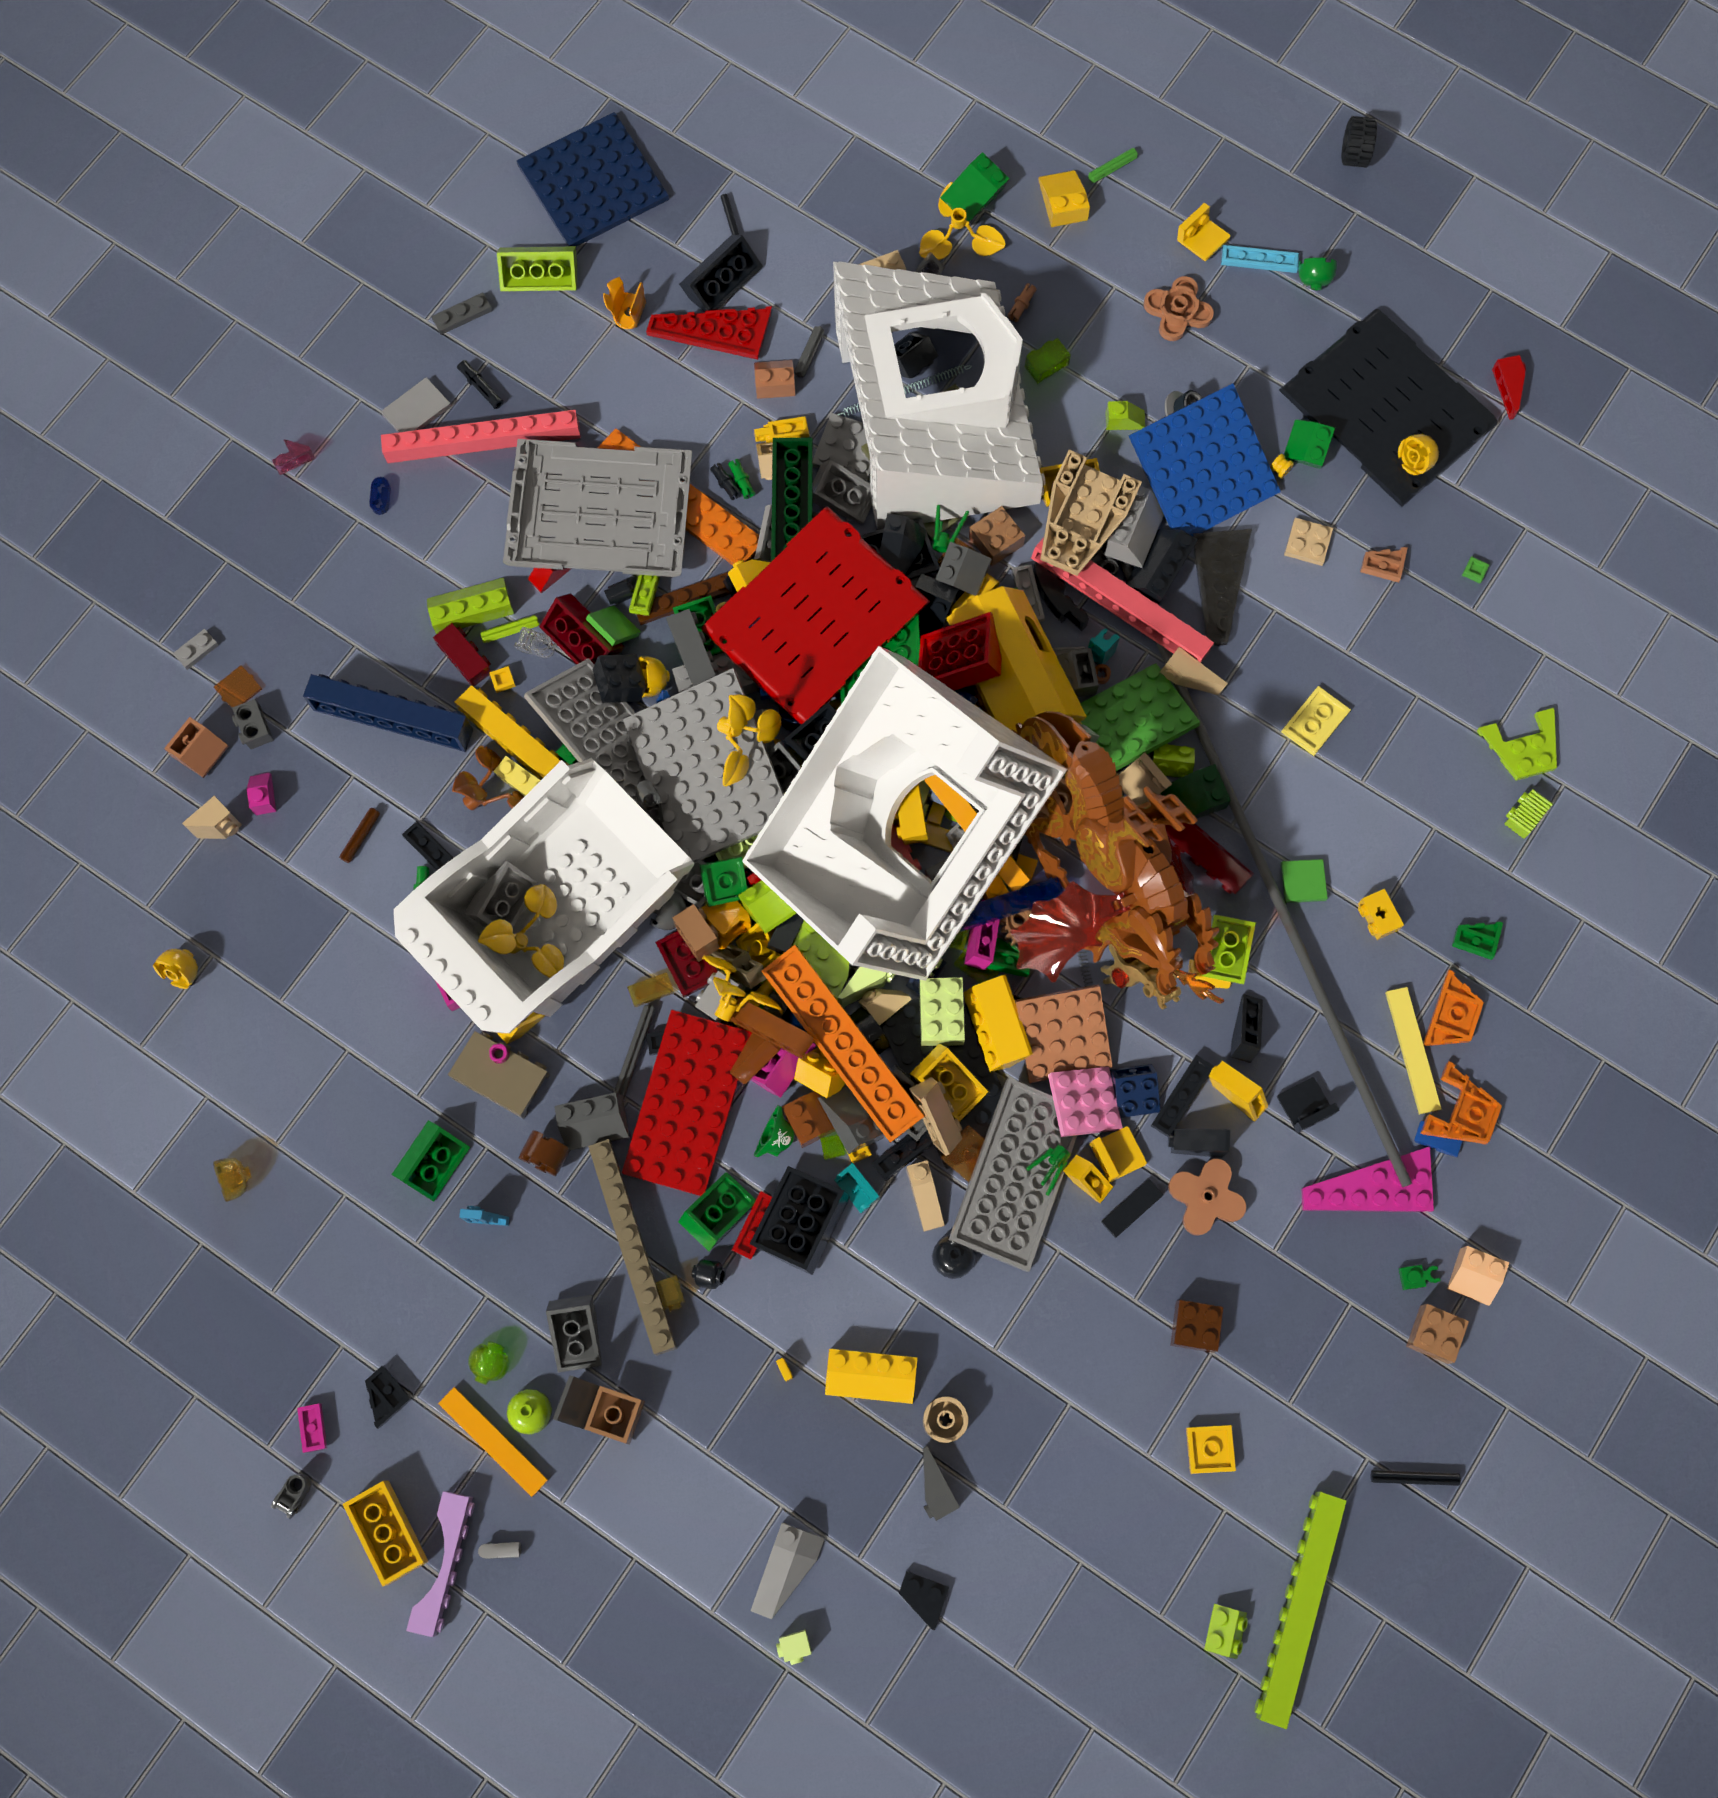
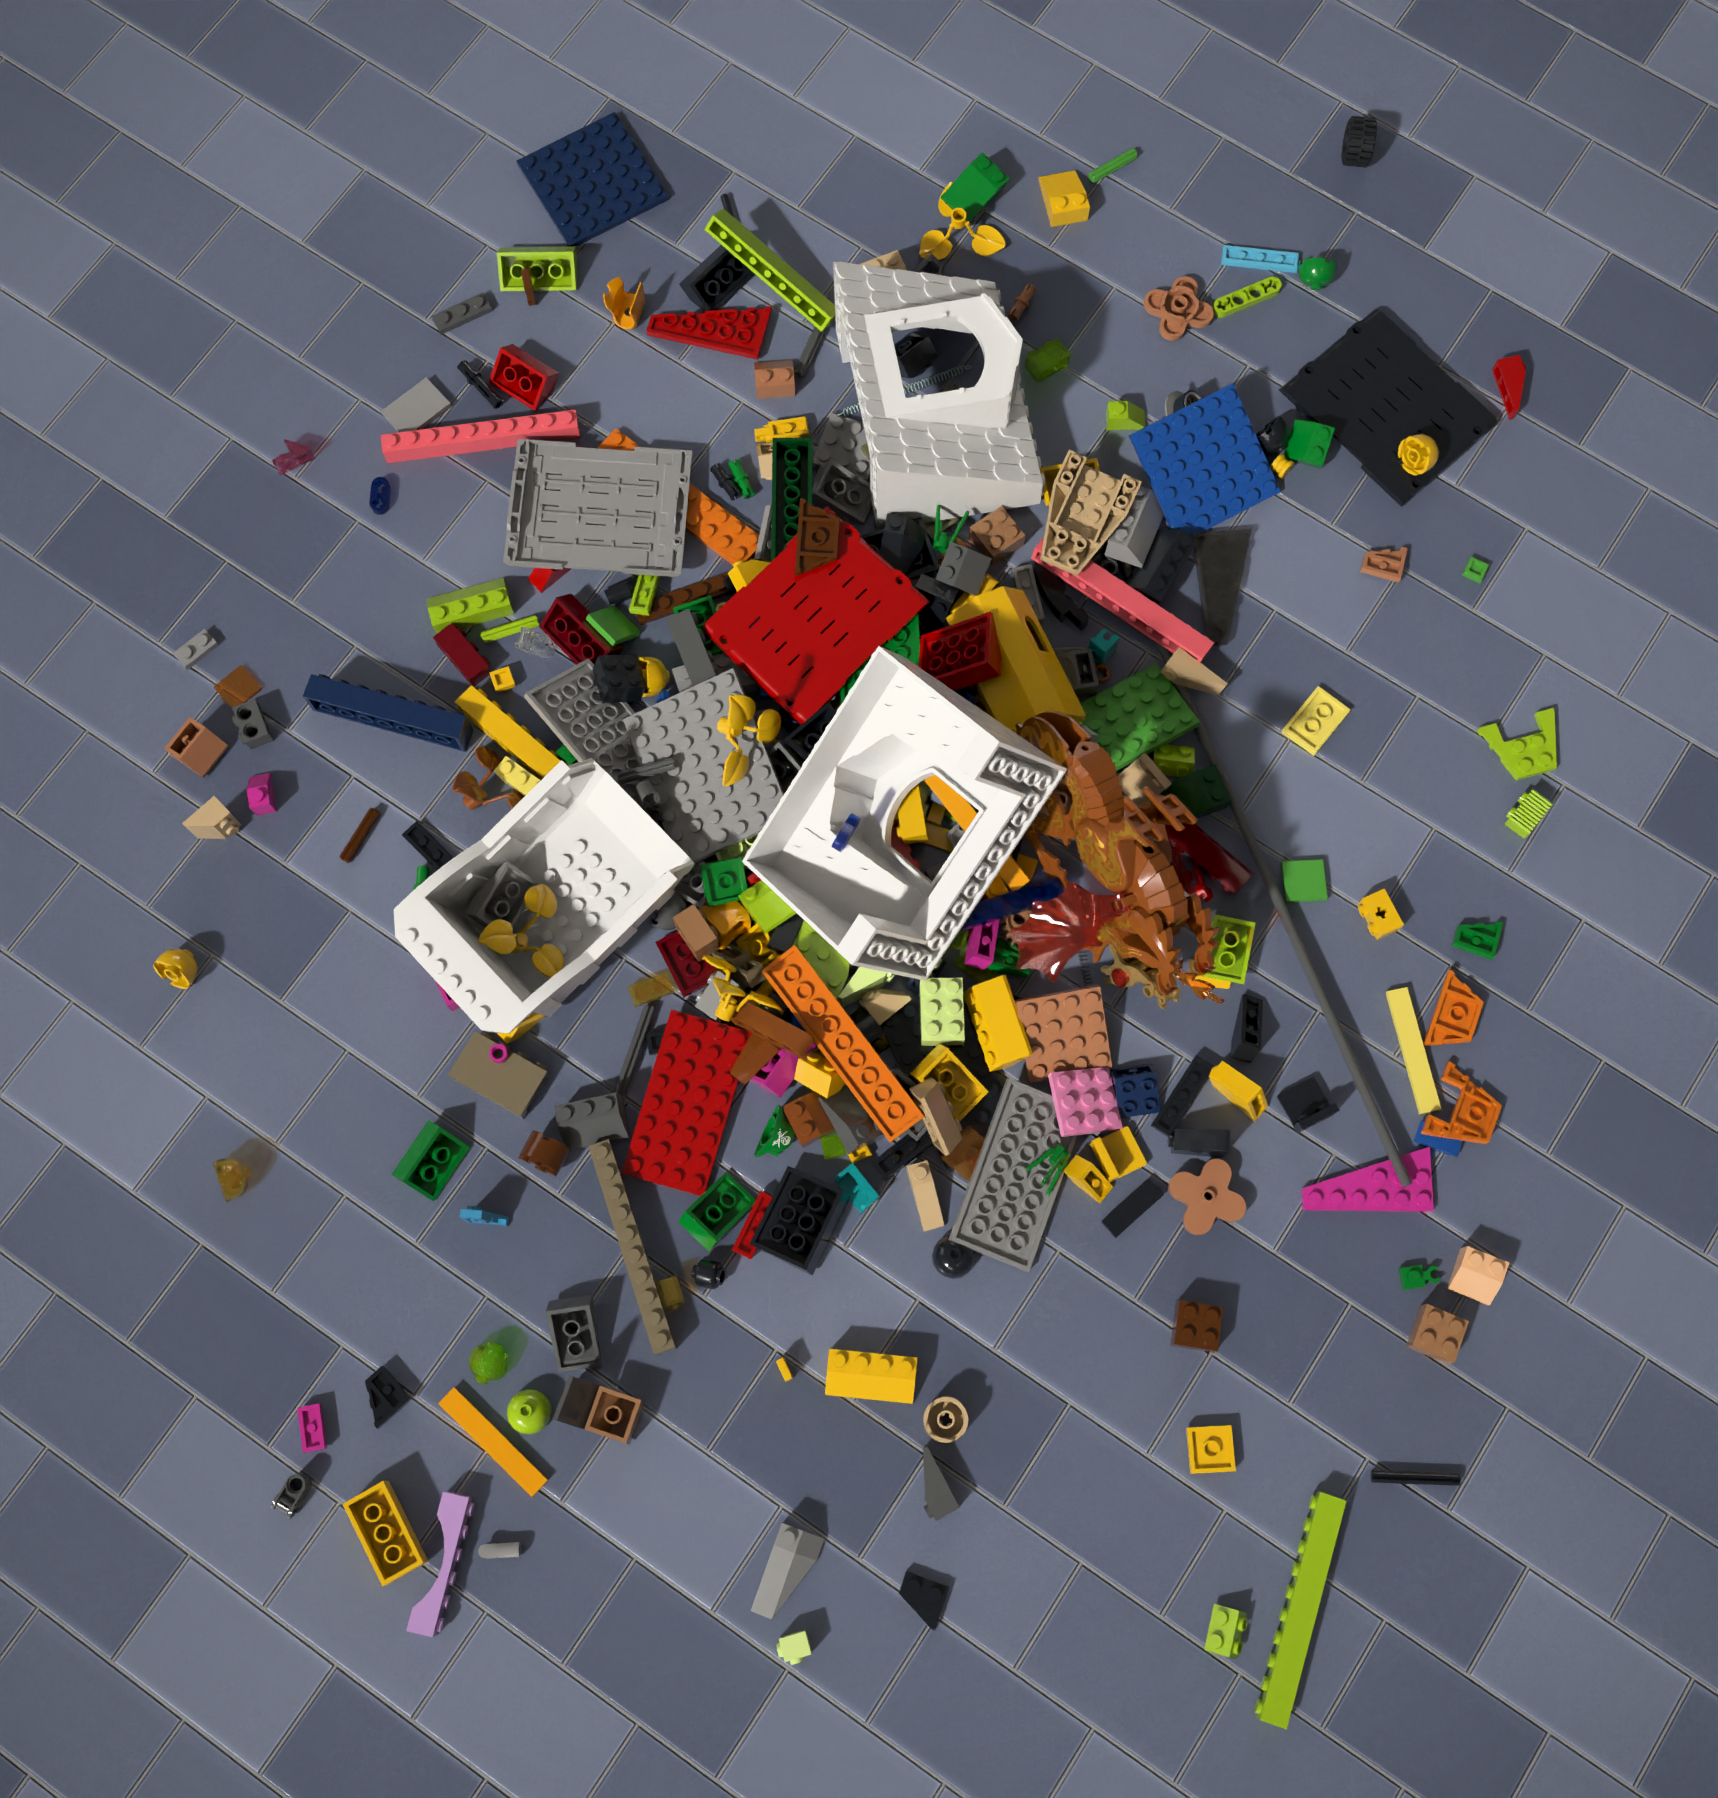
yellow bracket [1177,203,1230,261] -> none
tan plate [1284,518,1333,566] -> none
none -> red slope [489,344,559,411]
none -> reddish brown tile [521,268,536,306]
none -> dark grey axle [617,758,677,784]
none -> lime brick [704,208,835,332]
none -> reddish brown wing [795,498,840,576]
none -> clear blue beam [831,813,861,853]
none -> red bar [1192,866,1213,903]
none -> lime beam [1212,276,1282,318]
none -> black cylinder [1256,416,1289,454]

